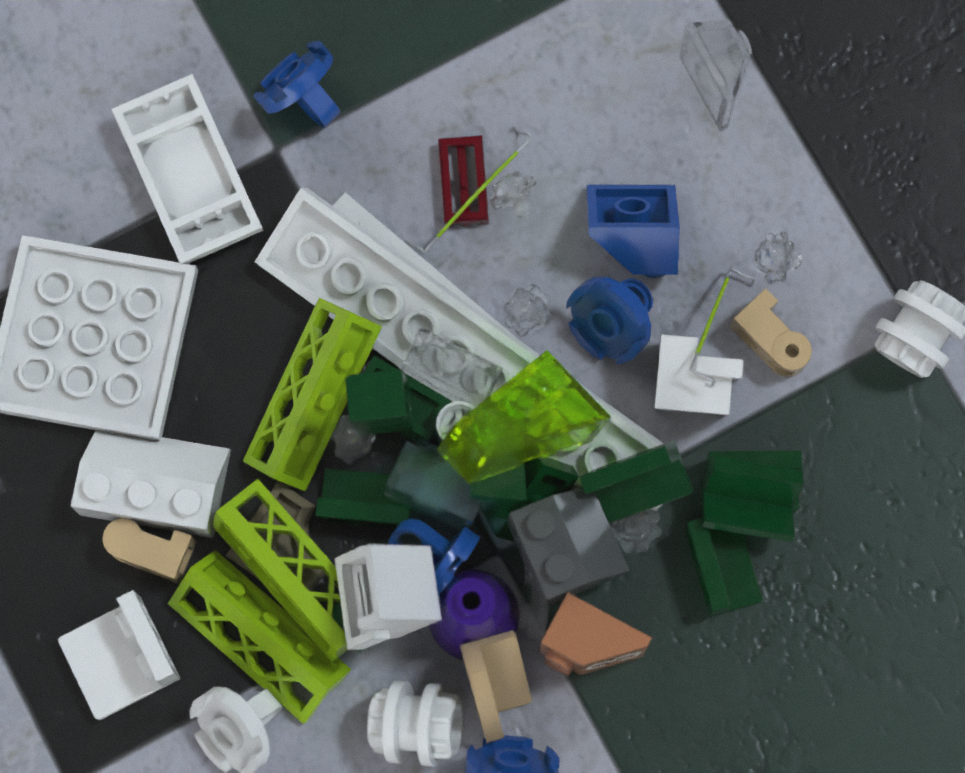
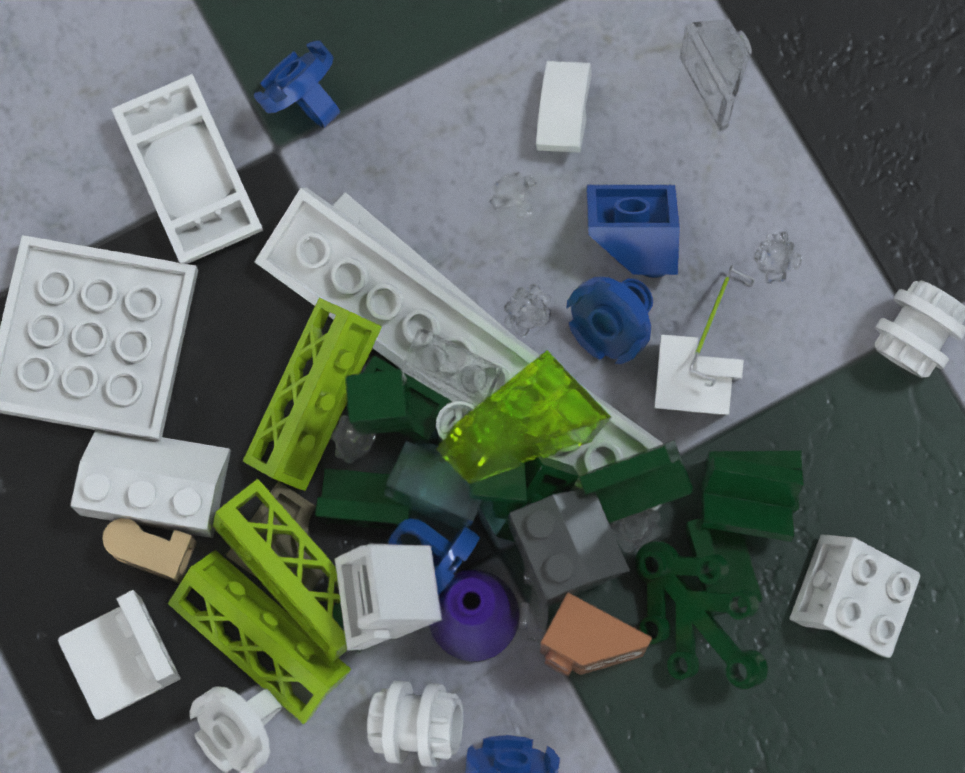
lime piece [405,125,532,253] -> none
dark red tile [438,135,489,227] -> none
tan panel [460,631,532,743] -> none
tan leg [729,288,812,377] -> none
none -> white slope [536,61,592,153]
none -> dark green plant [635,541,768,690]
none -> white bracket [789,534,920,658]

